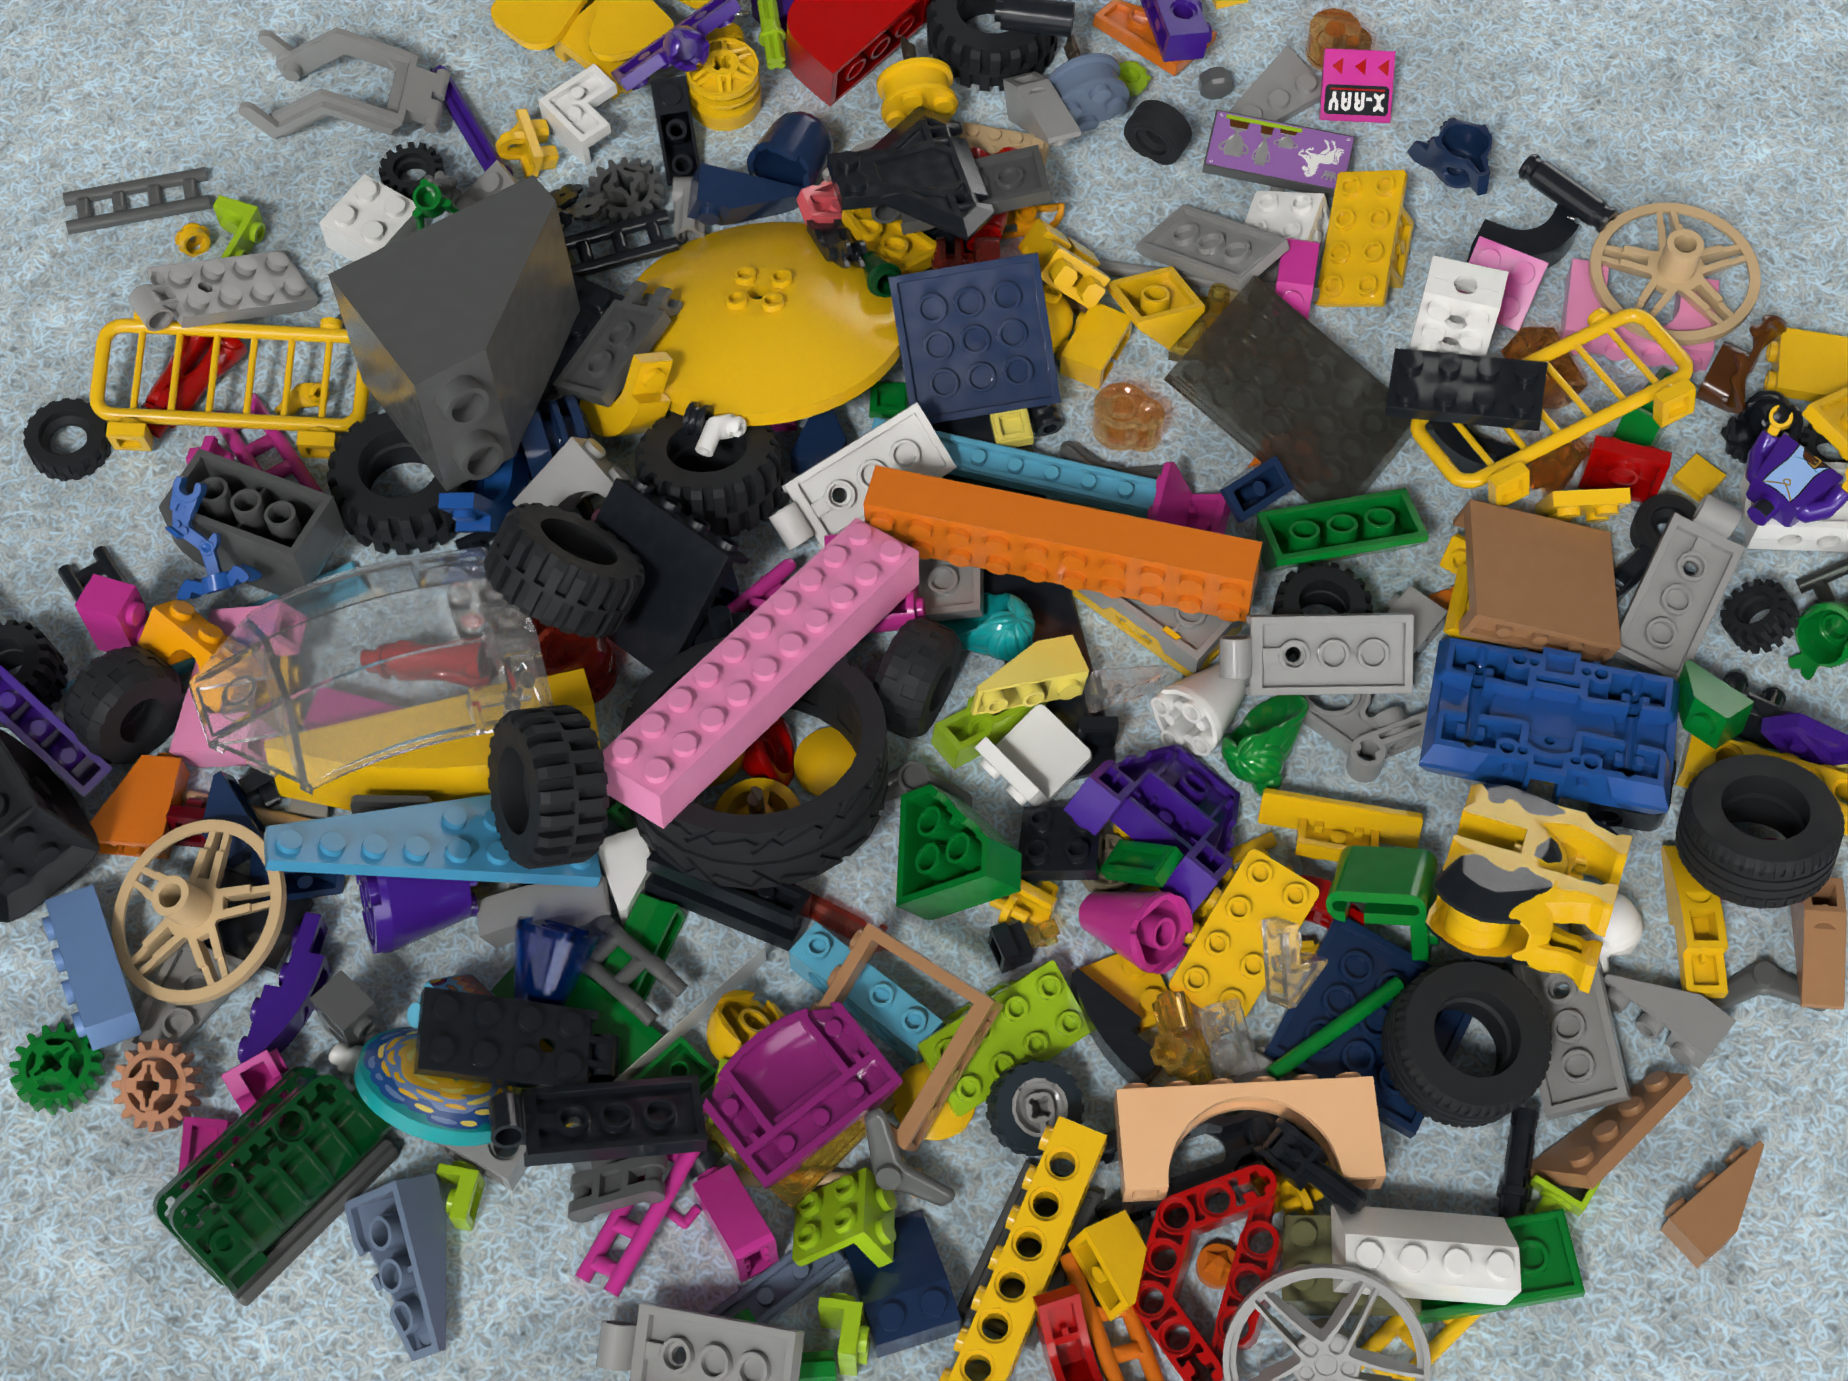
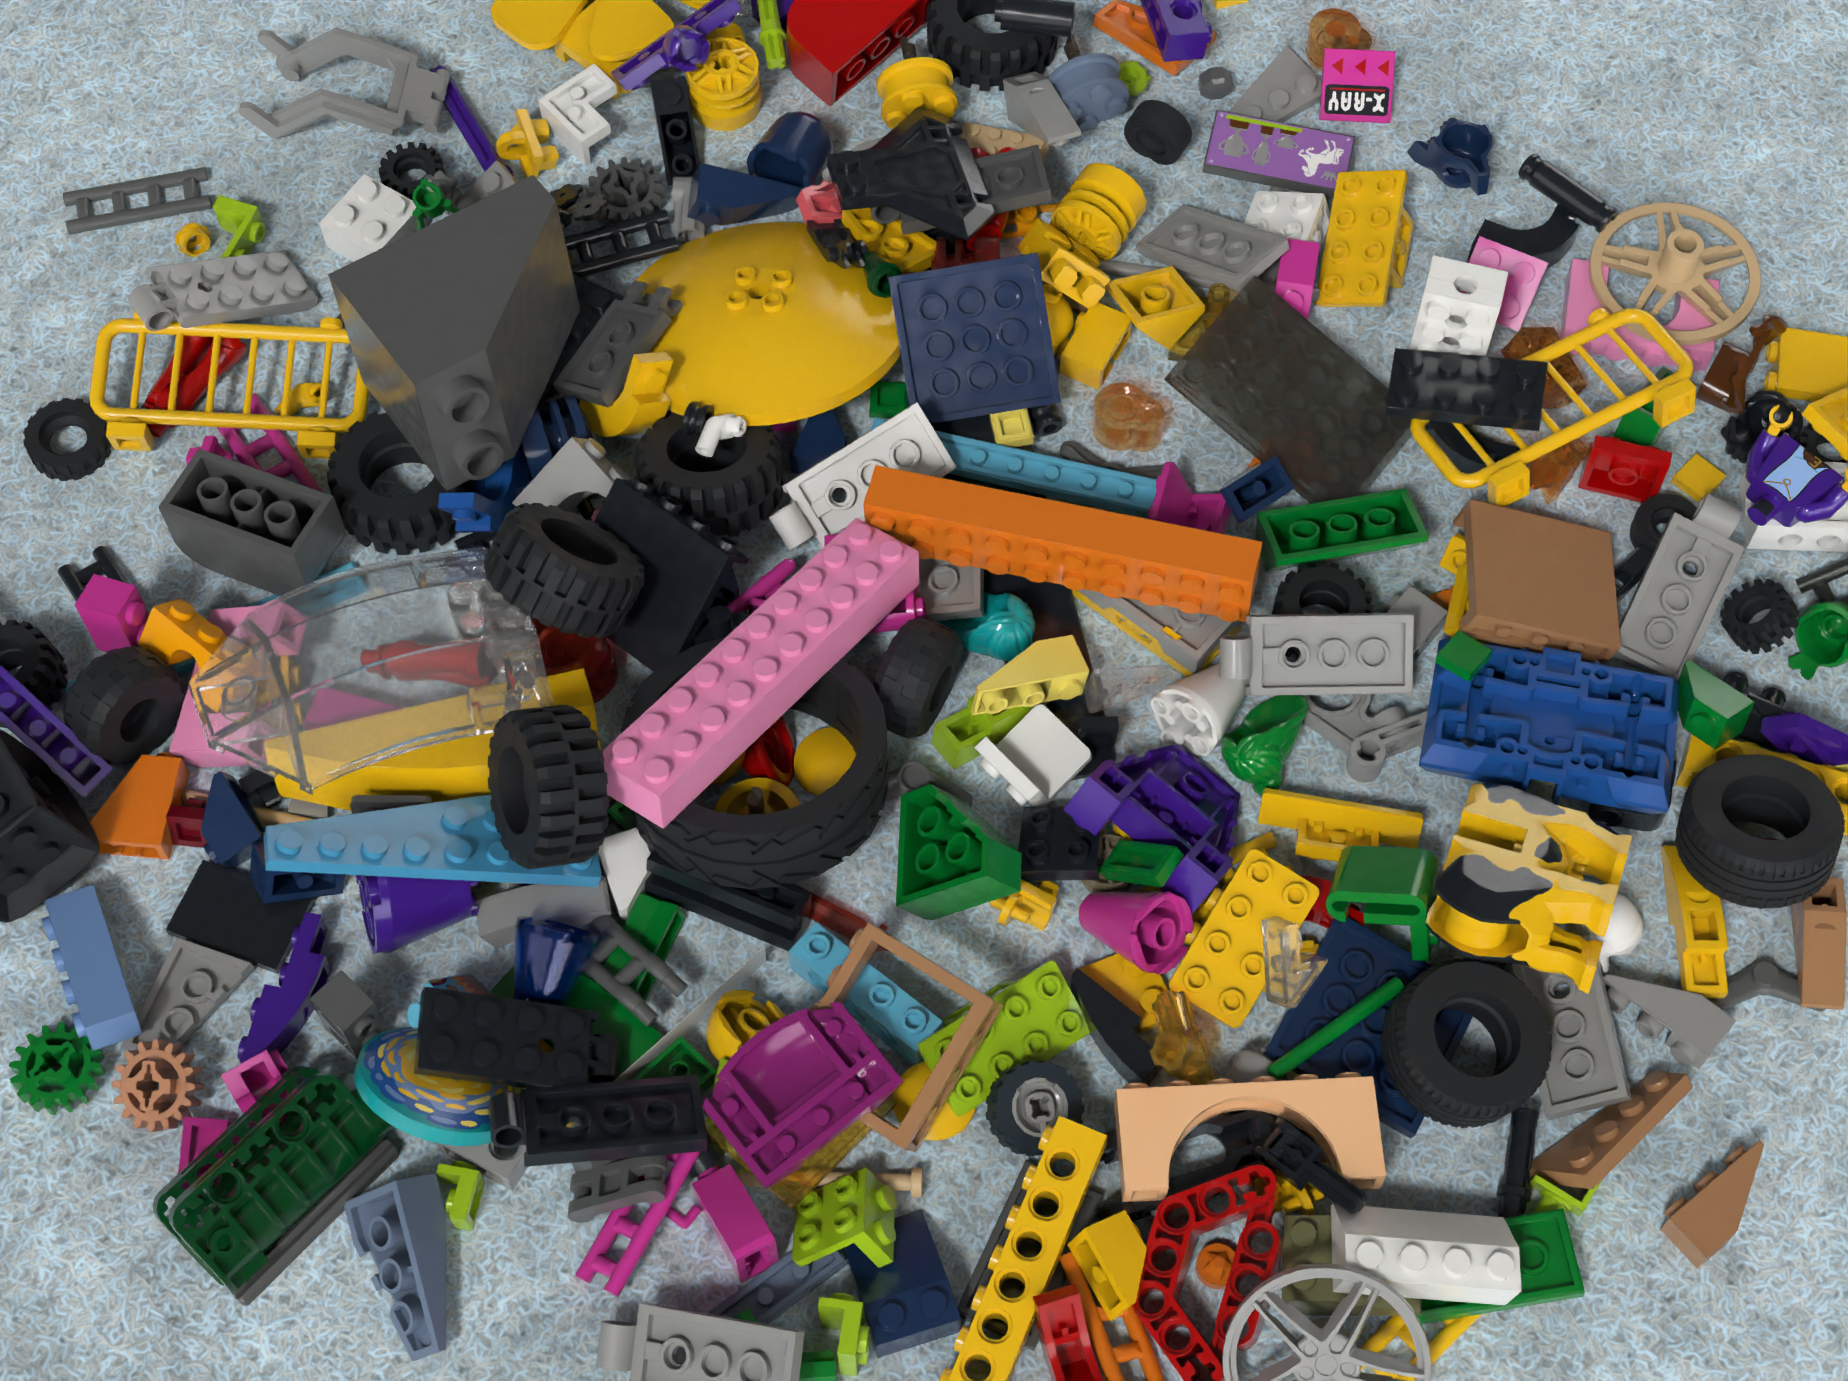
tan wheel [112,819,287,1005] -> none
blue piece [165,476,263,600] -> none
white arm [328,1043,363,1074] -> none
dark grey piece [864,1108,955,1206] -> none
black piece [988,919,1060,974] -> none
clear hips [1198,998,1260,1079] -> none
yellow plate [1535,488,1631,523] -> none
none -> yellow wheel [1051,163,1147,260]
none -> green tile [1435,631,1493,682]

